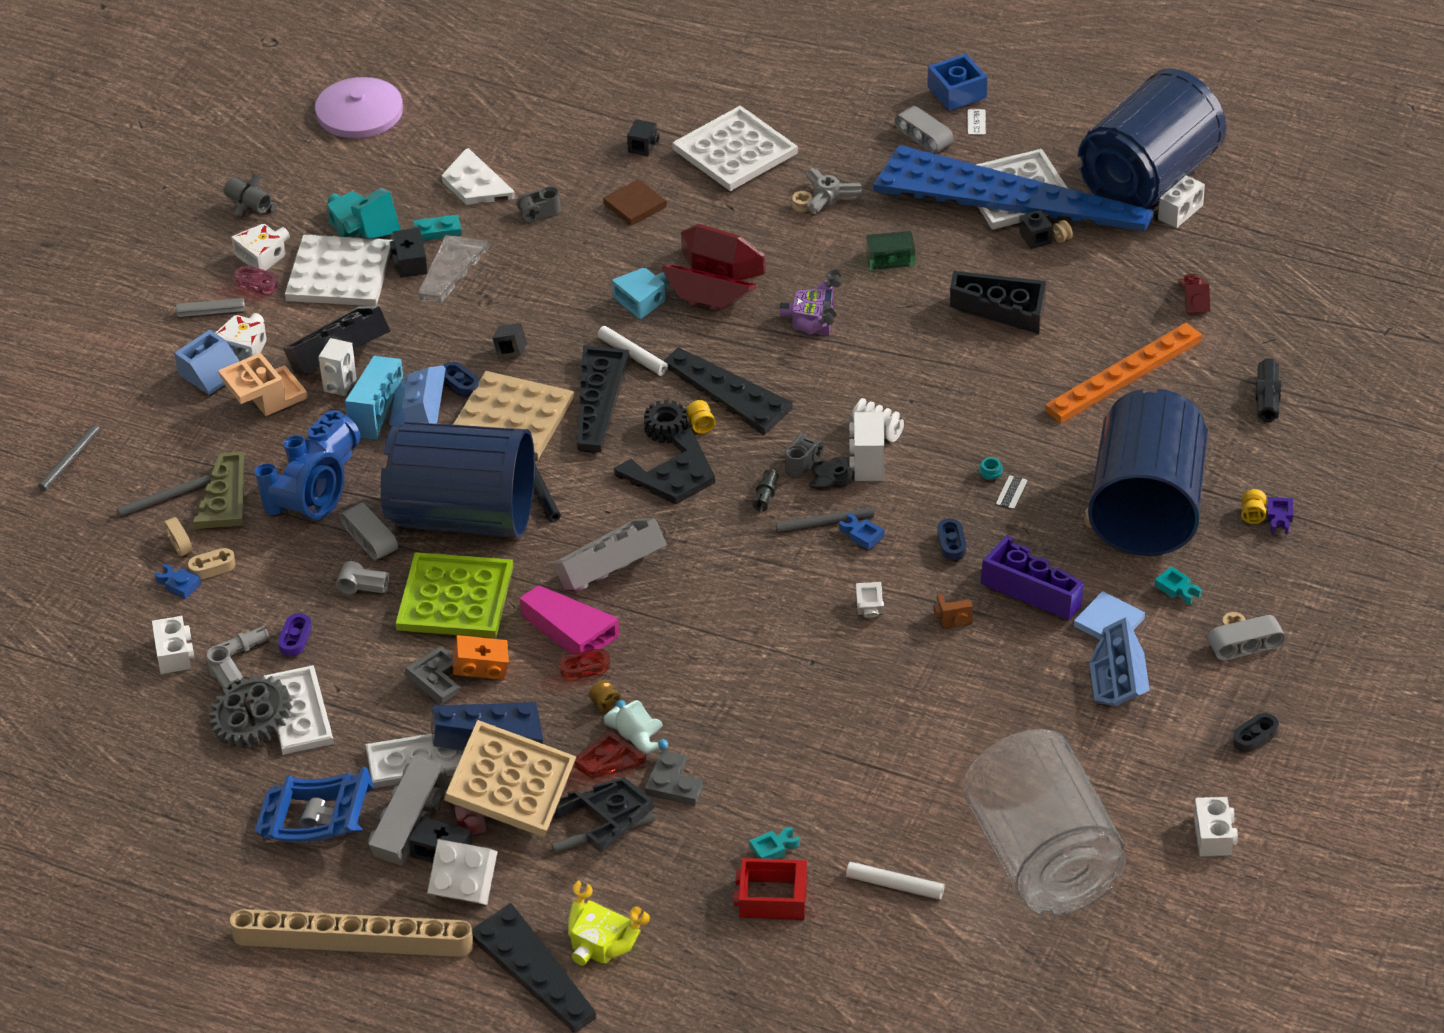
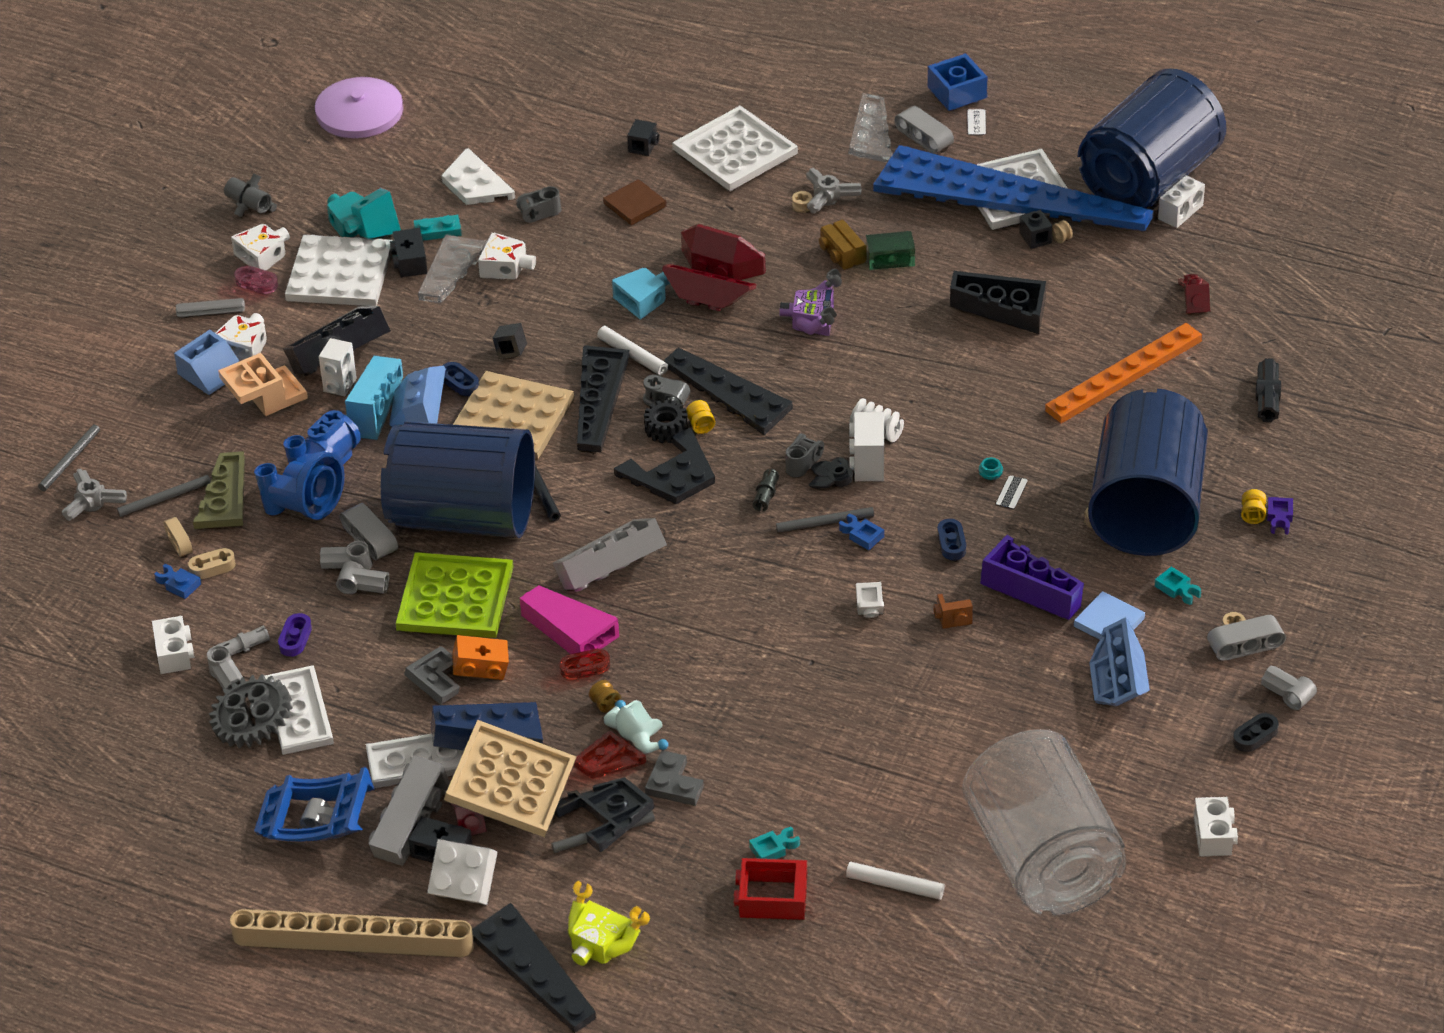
none -> light grey bush [62,468,127,521]
none -> light grey piece [320,541,372,570]
none -> white torso [478,233,536,280]
none -> dark grey piece [643,375,690,406]
none -> pearl gold brick [819,219,867,270]
none -> clear wing [848,93,893,163]
none -> light grey piece [1261,665,1317,710]

